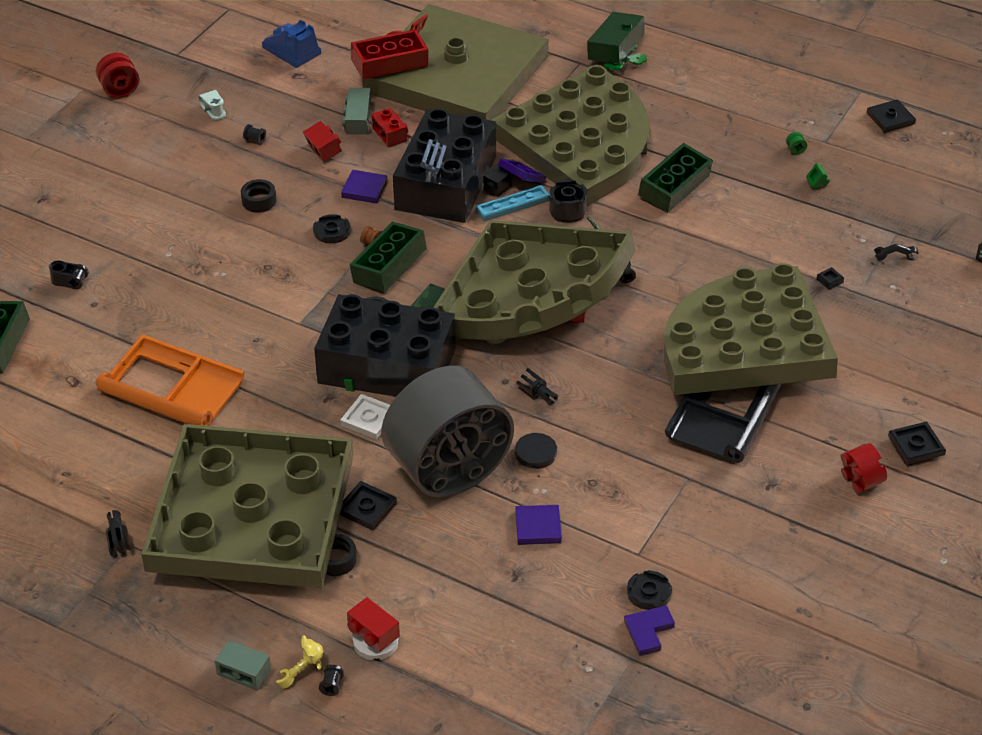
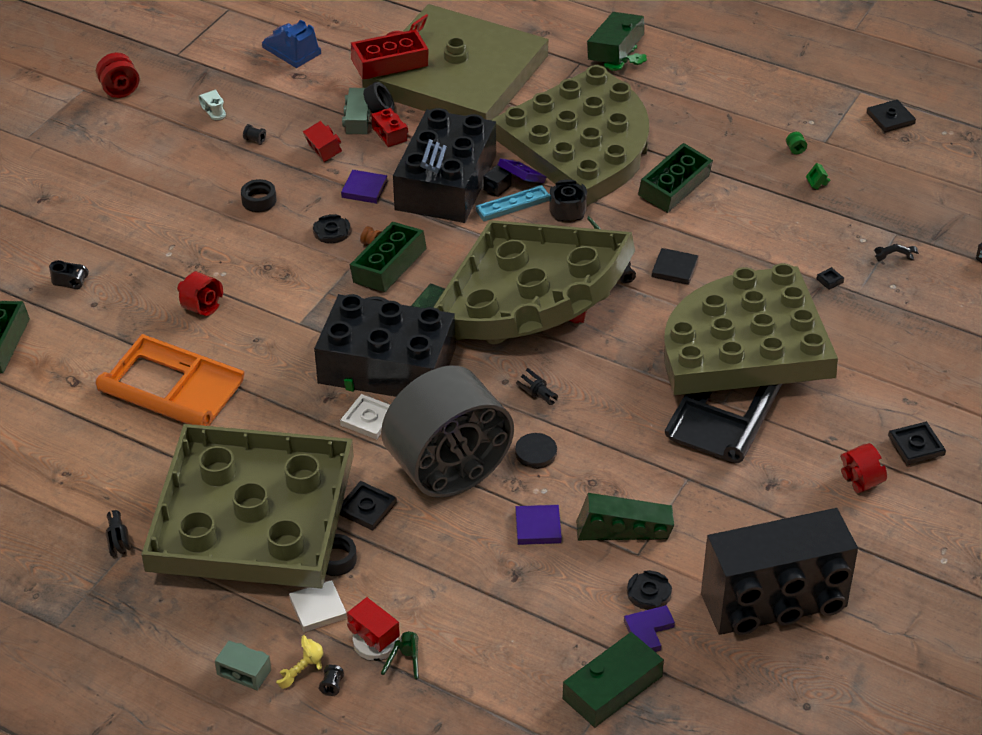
none -> red brick [177,271,223,316]
none -> white tile [289,580,347,632]
none -> black tyre [363,82,394,113]
none -> dark green plant [381,631,419,679]
none -> dark green brick [562,632,664,728]
none -> dark green wedge [576,492,674,541]
none -> black tile [651,248,699,285]
none -> black brick [701,508,858,635]

